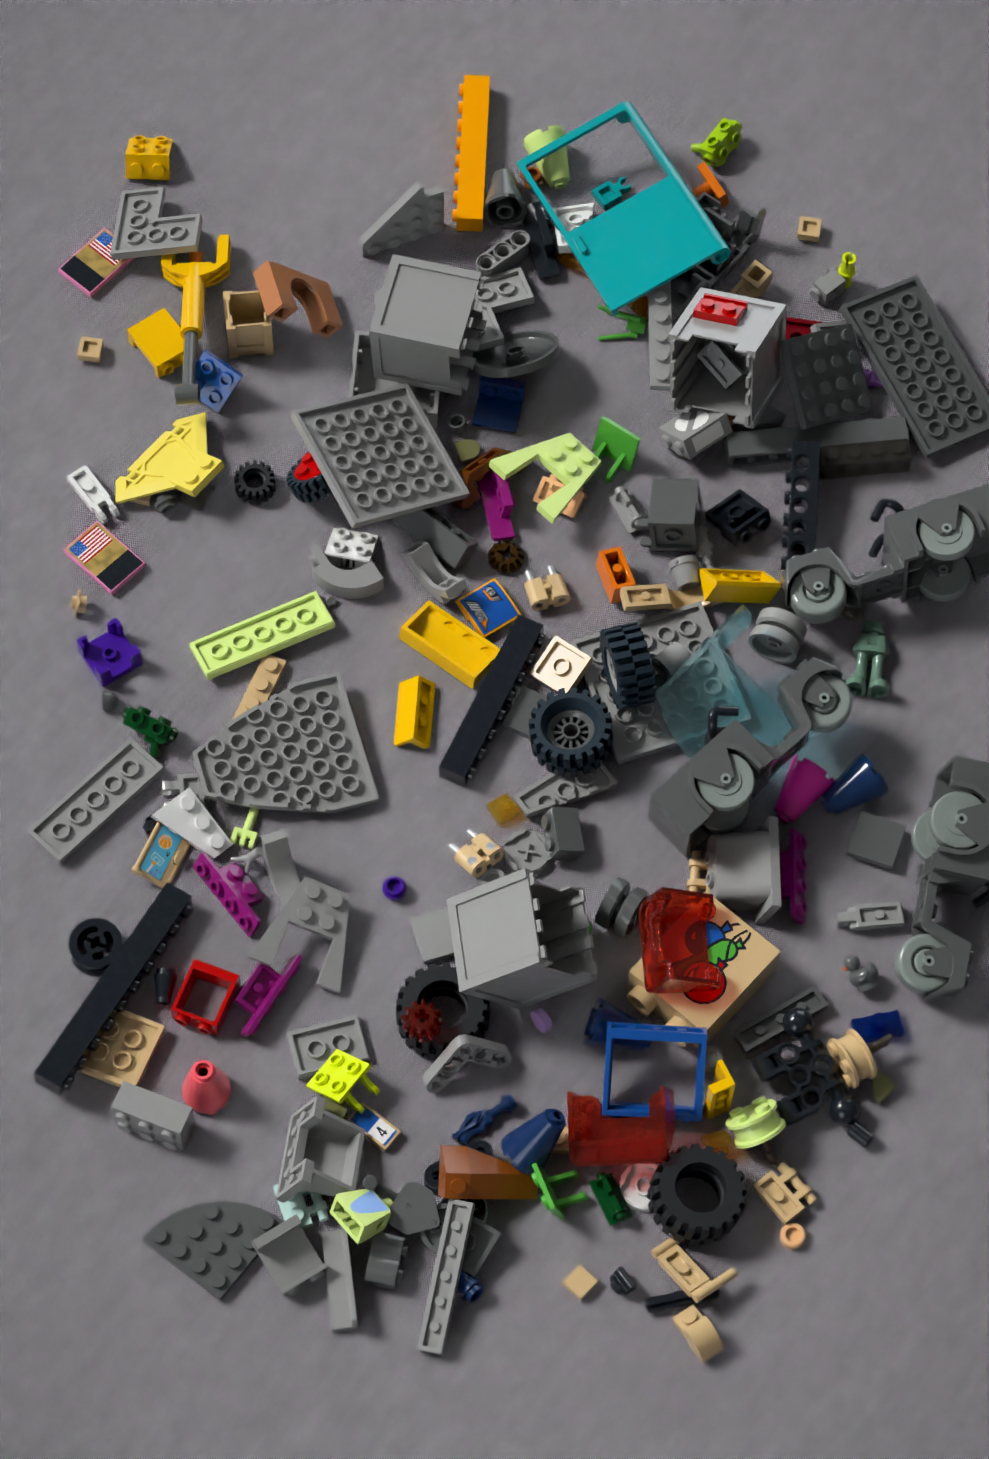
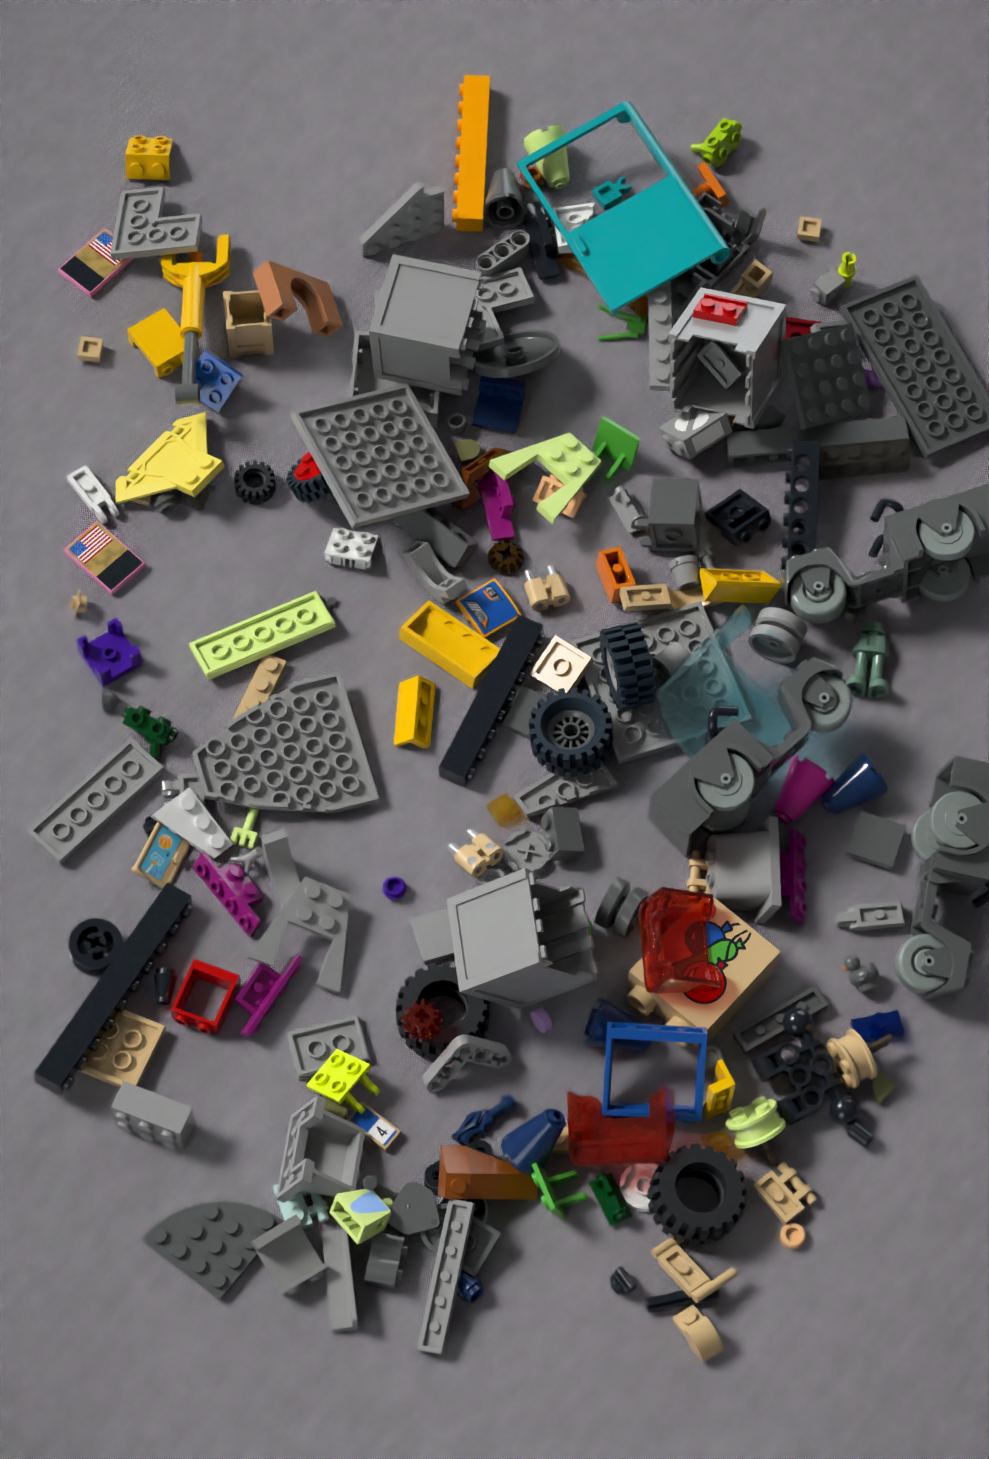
coral cone [182,1060,231,1115] -> none
light grey arch [307,543,384,599] -> none
tan tile [562,1264,598,1301] -> none

